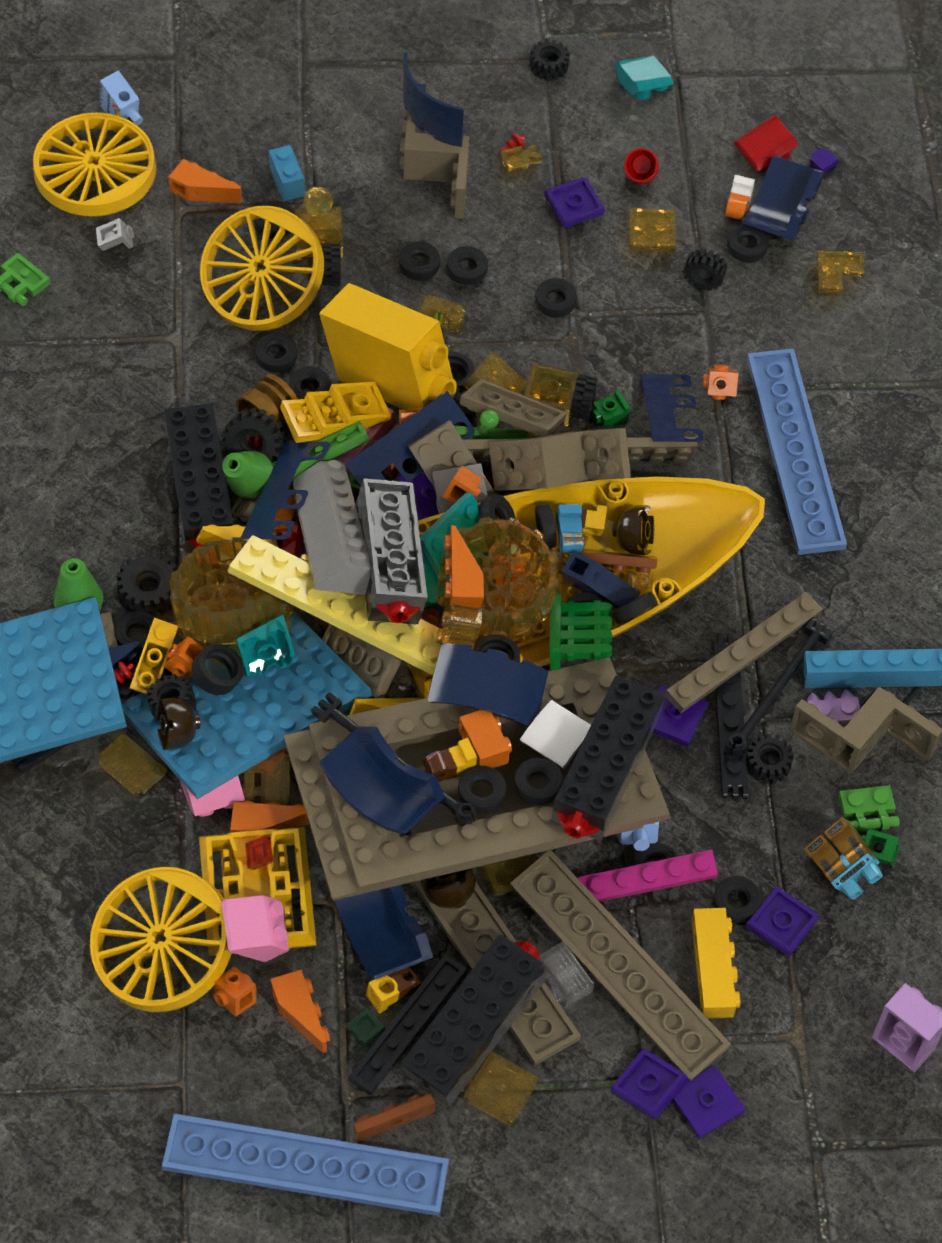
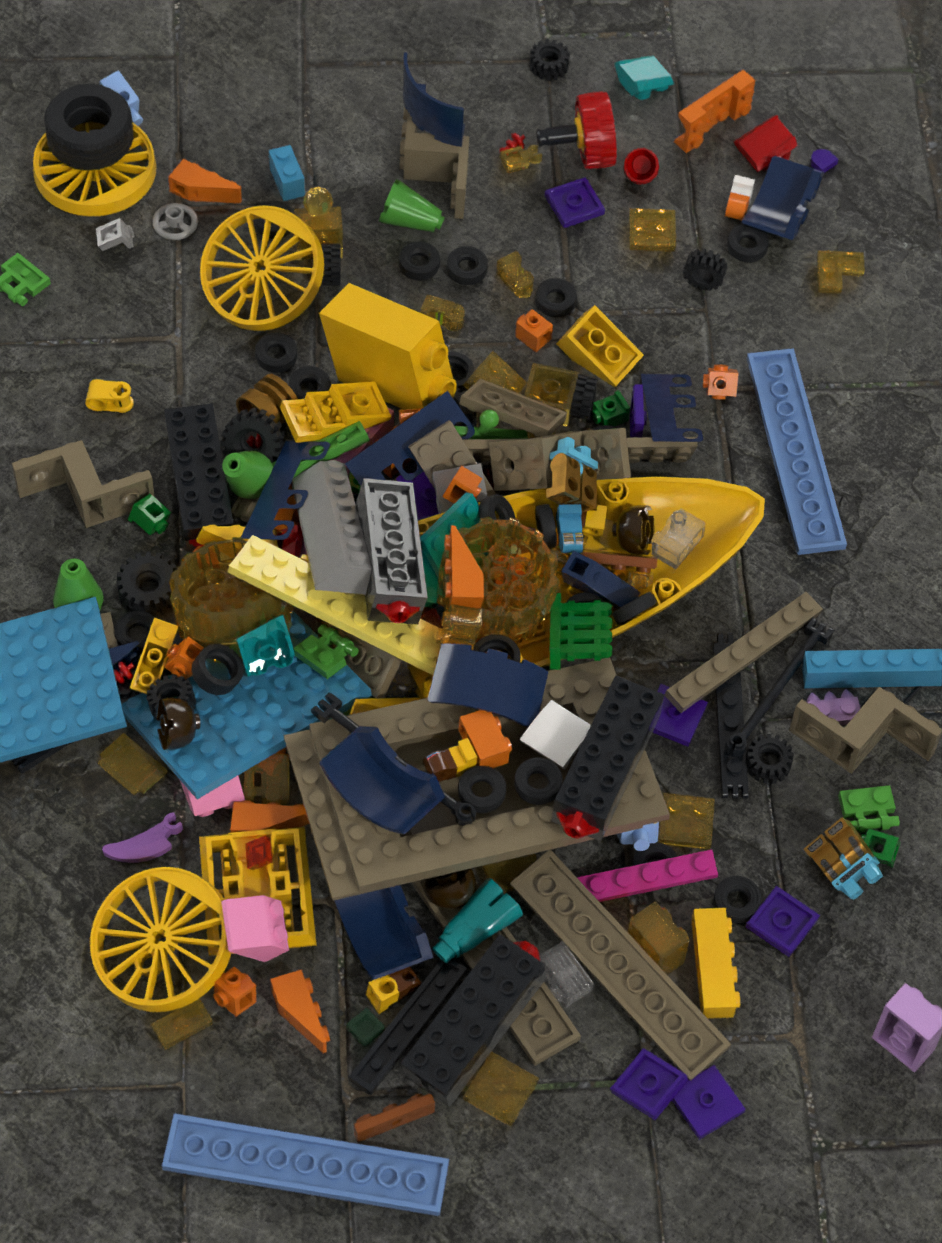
none -> dark tan bracket [12,440,154,528]
none -> black tyre [44,84,134,171]
none -> yellow piece [85,379,134,413]
none -> medium lavender piece [102,812,183,863]
none -> green brick [128,494,171,535]
none -> clear yellow plate [151,998,213,1050]
none -> light grey piece [152,203,198,240]
none -> bright green plate [293,625,359,679]
none -> bright green cone [379,179,445,232]
none -> teal piece [432,878,523,963]
none -> clear yellow leg [497,251,534,298]
none -> orange brick [515,309,553,352]
none -> red wheel [536,91,617,169]
none -> pearl gold hips [546,437,598,513]
none -> yellow slope [556,305,644,387]
none -> clear yellow brick [628,901,689,975]
none -> dark purple plate [629,384,647,438]
none -> clear brick [651,508,705,569]
none -> clear yellow plate [658,793,715,850]
none -> orange piece [674,70,755,153]

